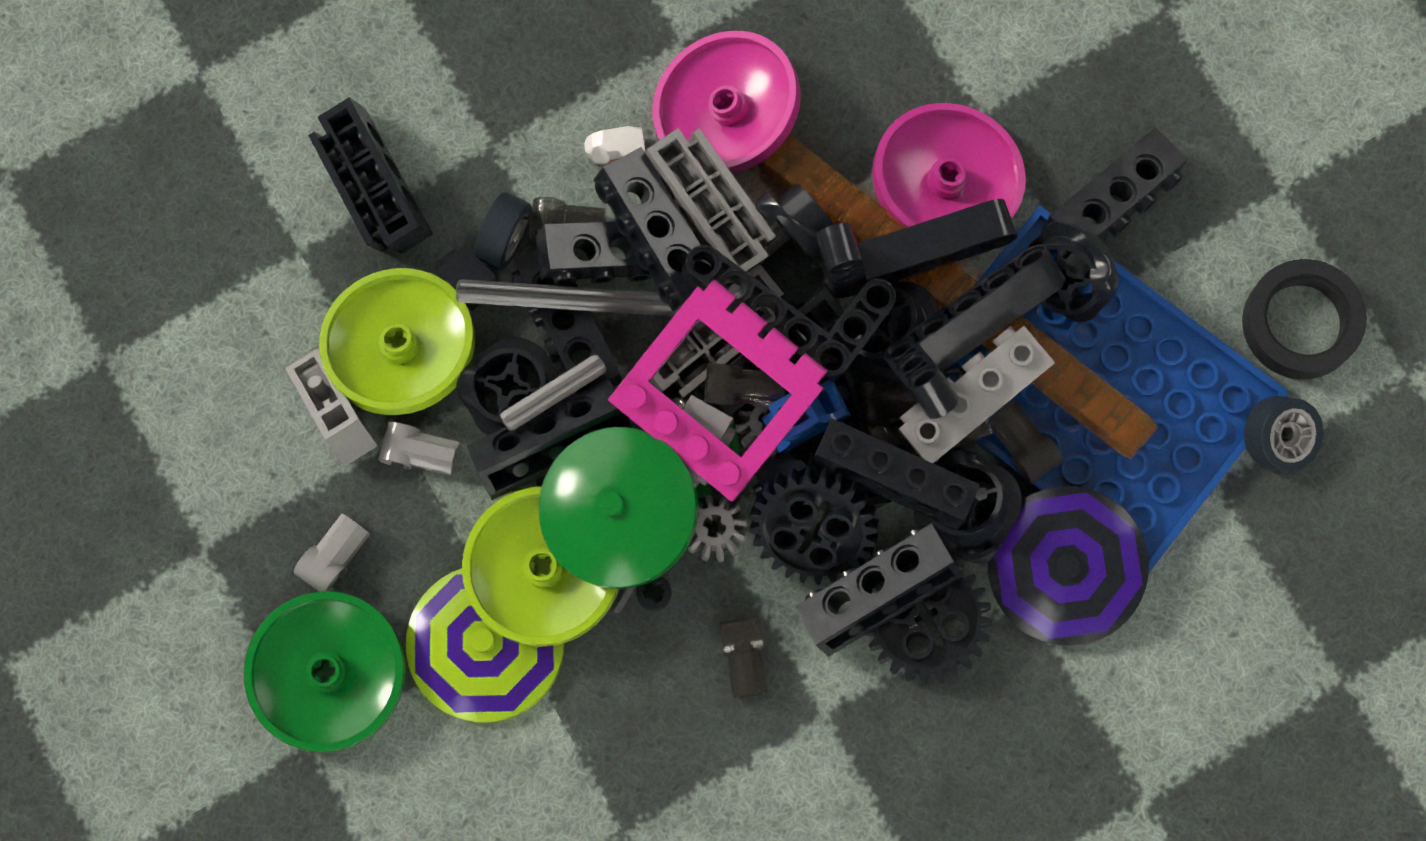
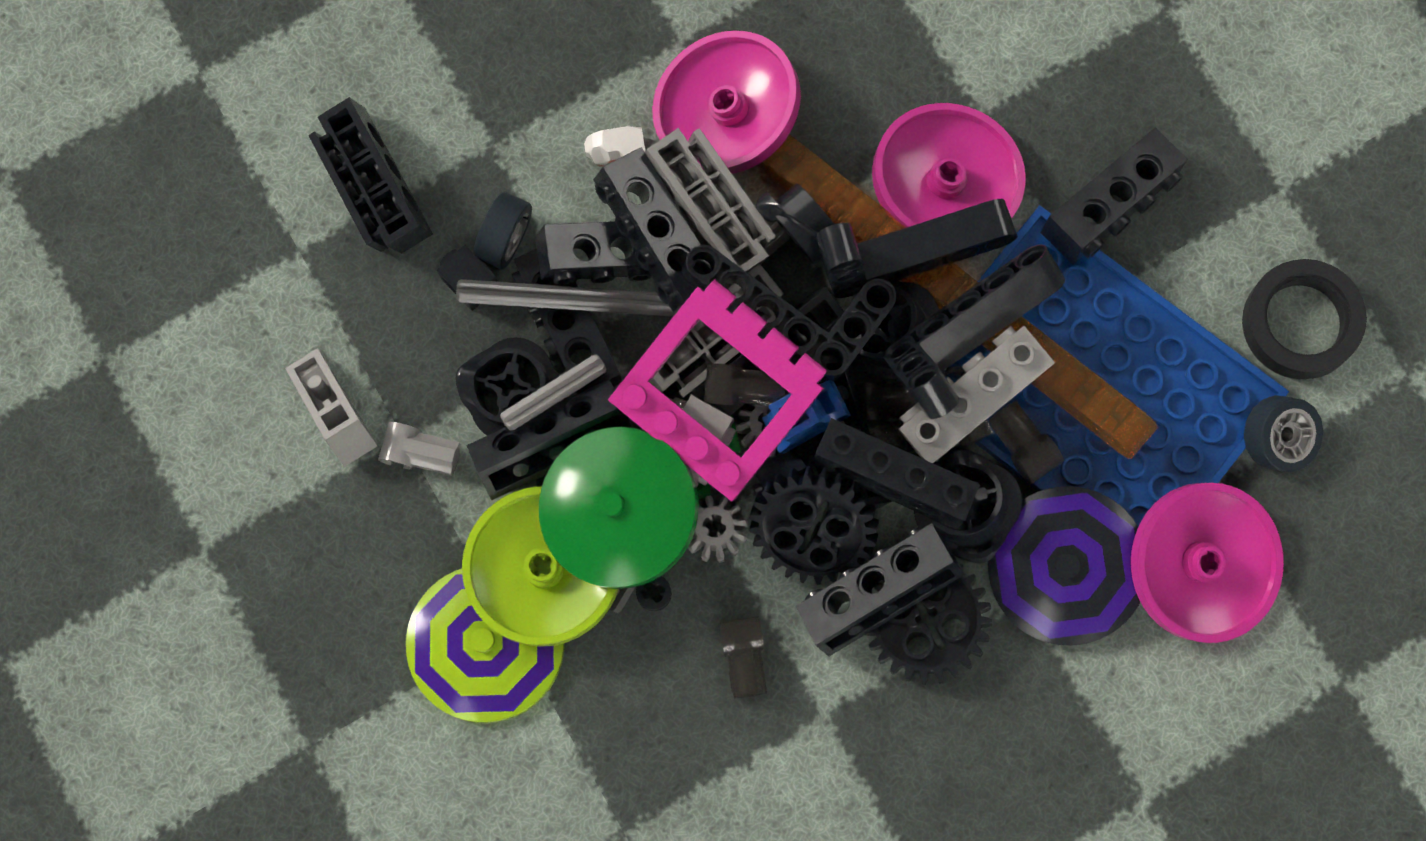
green dish [244,591,406,753] -> none
light grey piece [294,513,370,592] -> none
lime dish [319,268,475,415] -> none
clear smoke piece [528,197,606,241] -> none
black piece [1026,220,1119,322] -> none
none -> dark pink dish [1131,483,1284,643]

